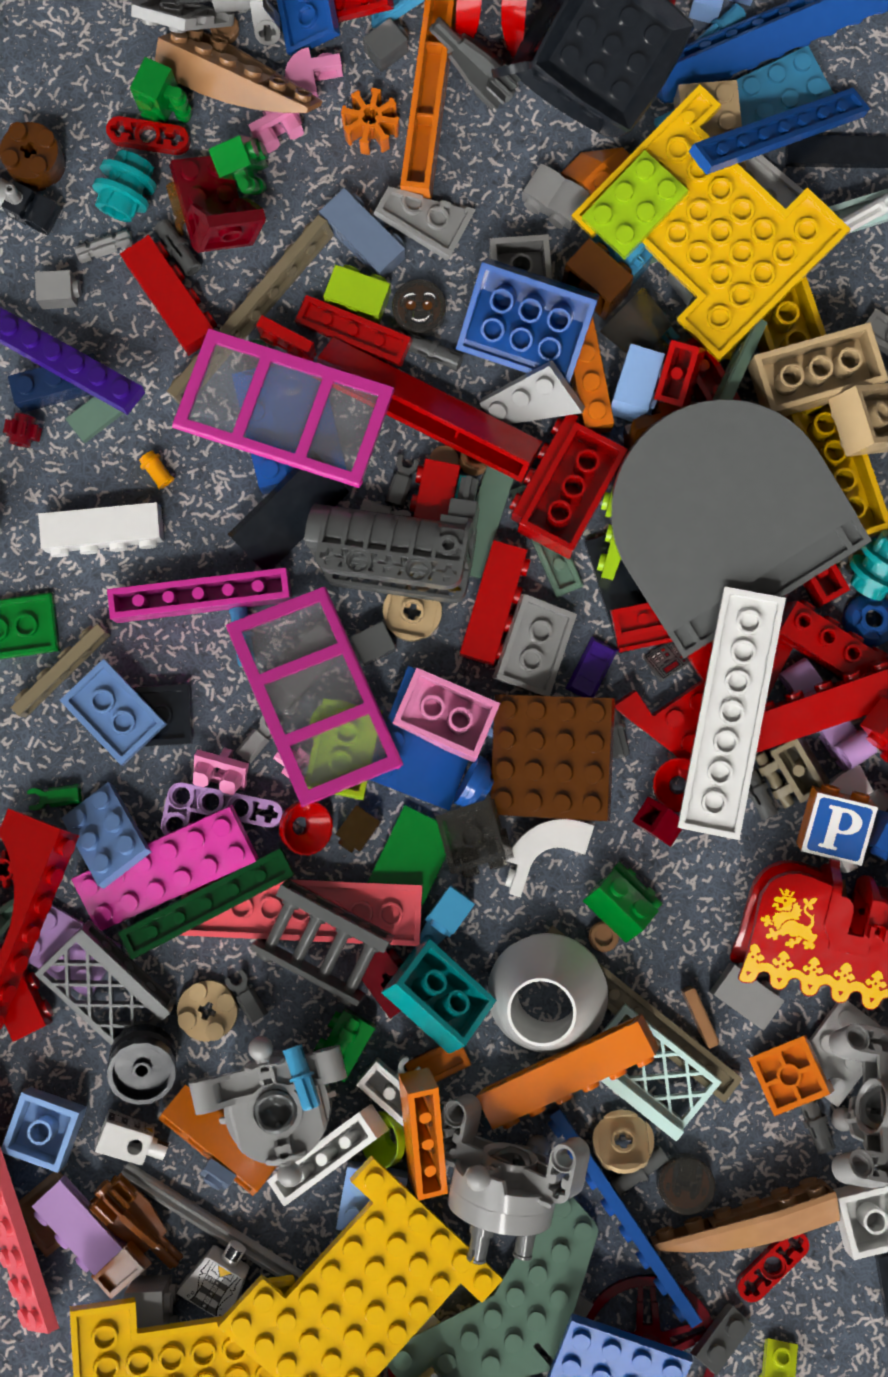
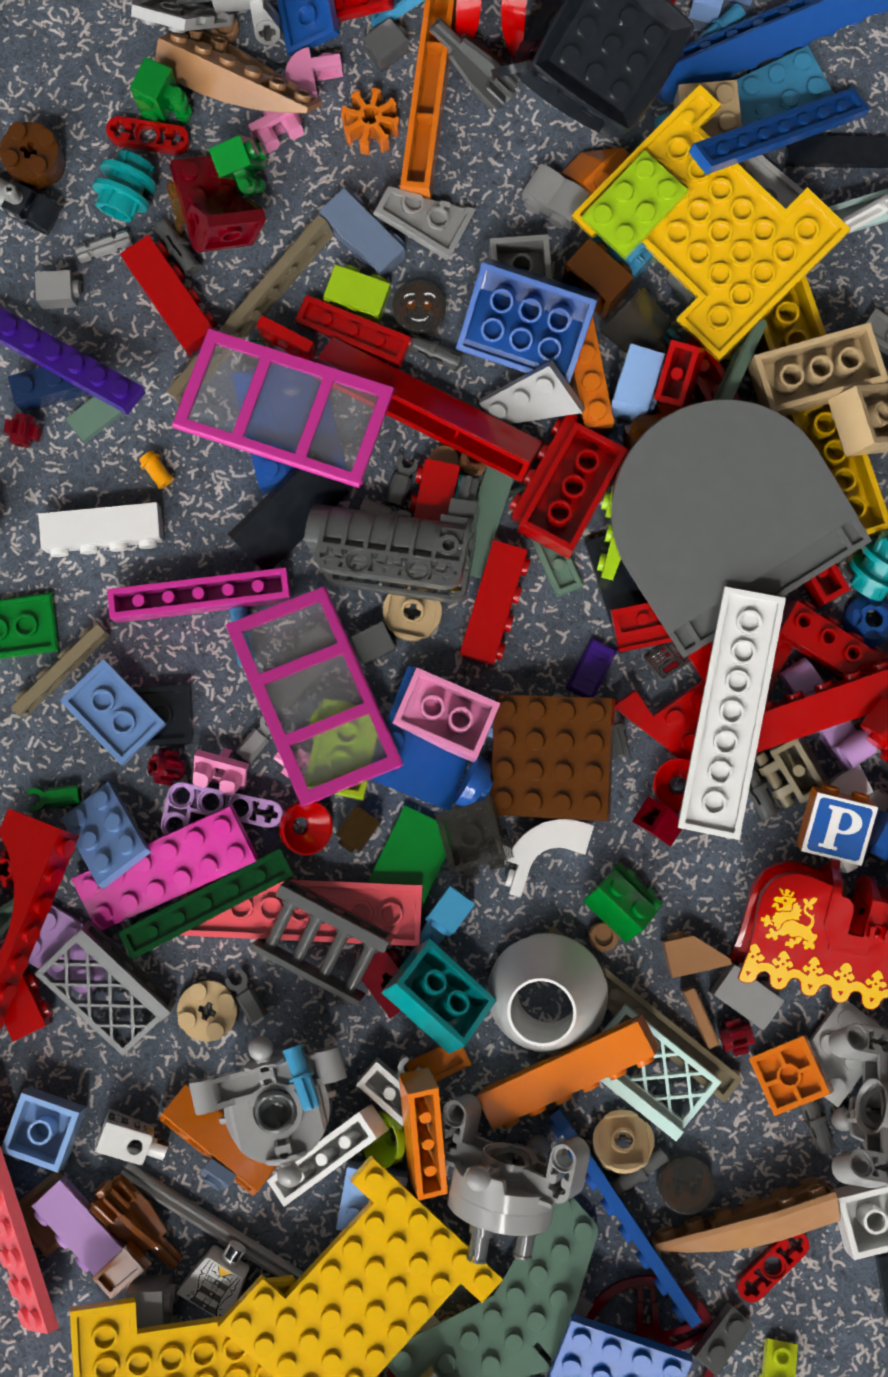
wheel [107,1024,176,1105] -> none
green brick [313,1007,376,1082] -> none
light grey plate [493,594,577,696] -> none
none -> dark red gear [147,748,185,786]
none -> medium nougat slope [660,930,732,978]
none -> dark red gear [718,1017,755,1057]

